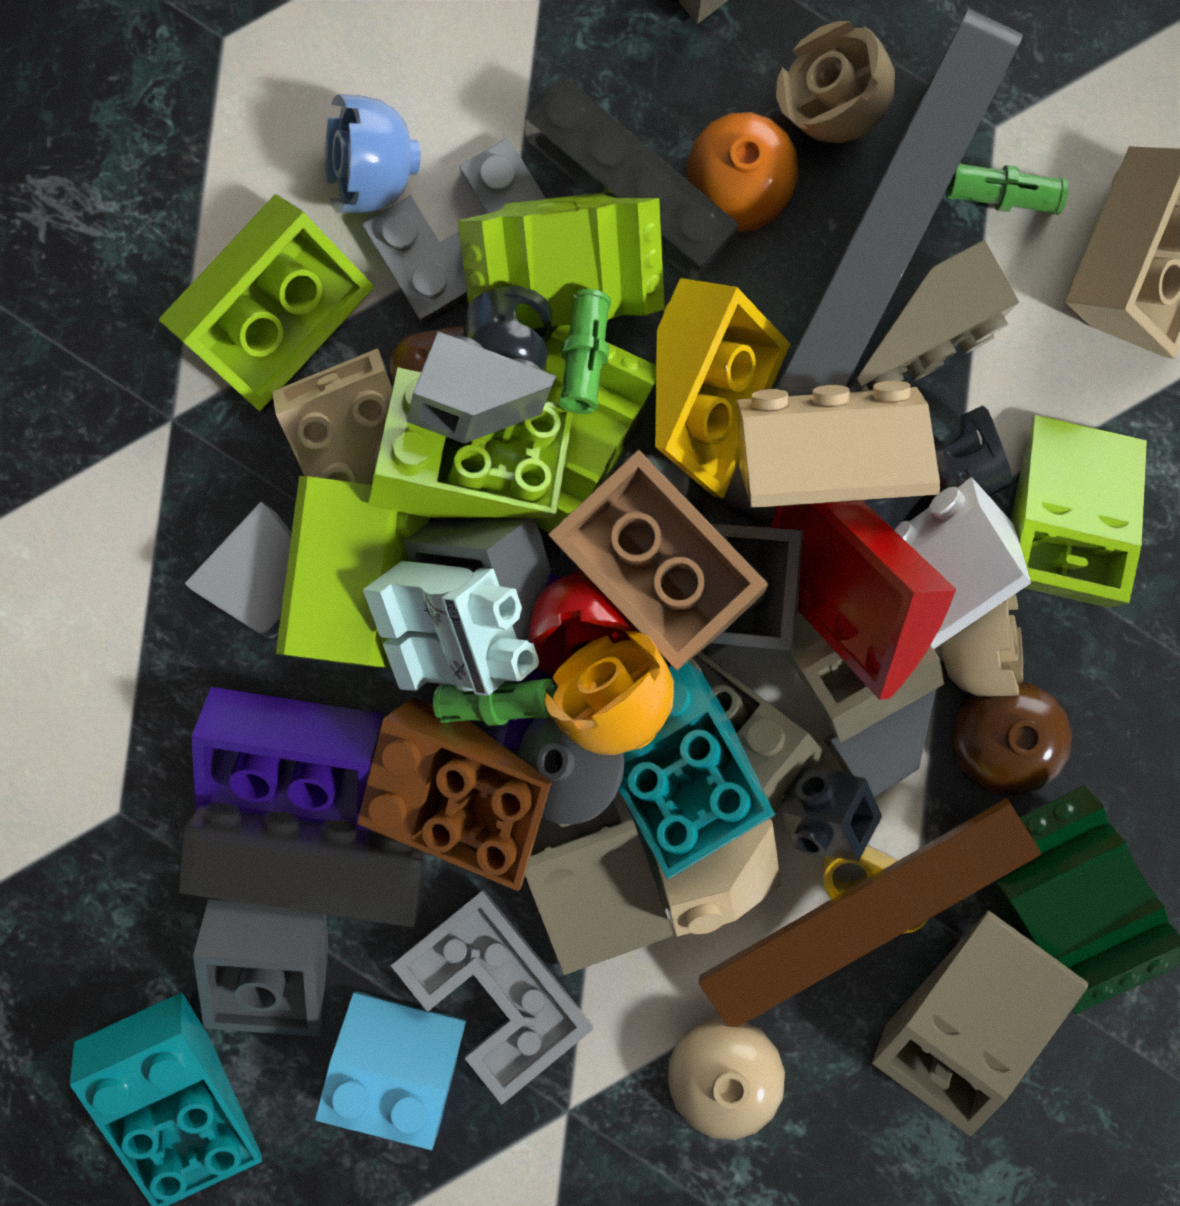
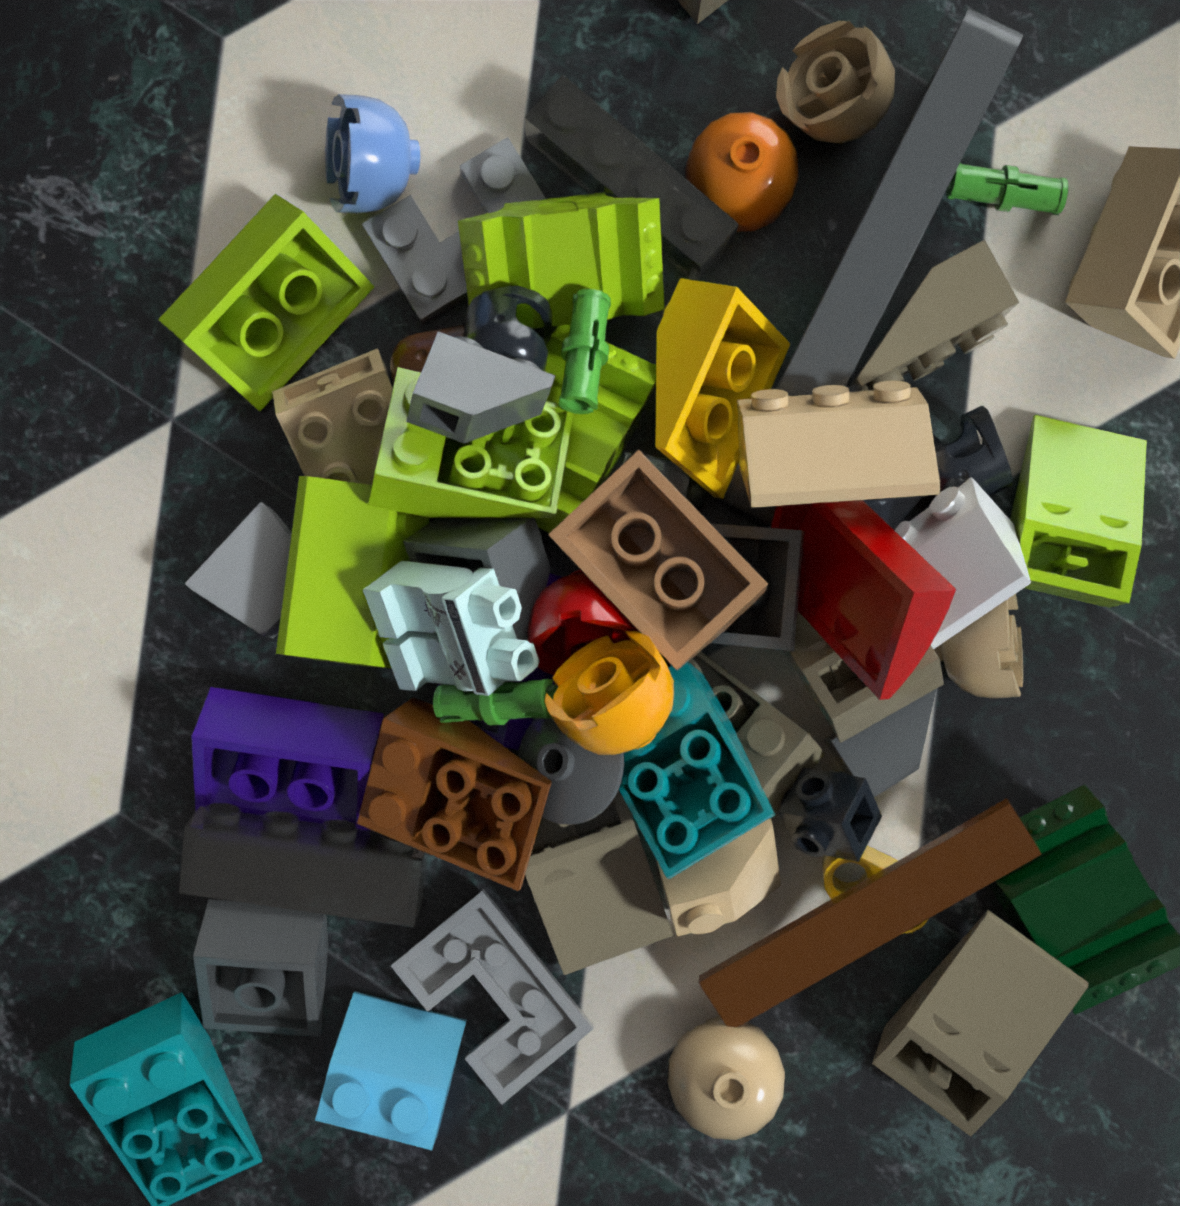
reddish brown cylinder [950,681,1072,796] -> none

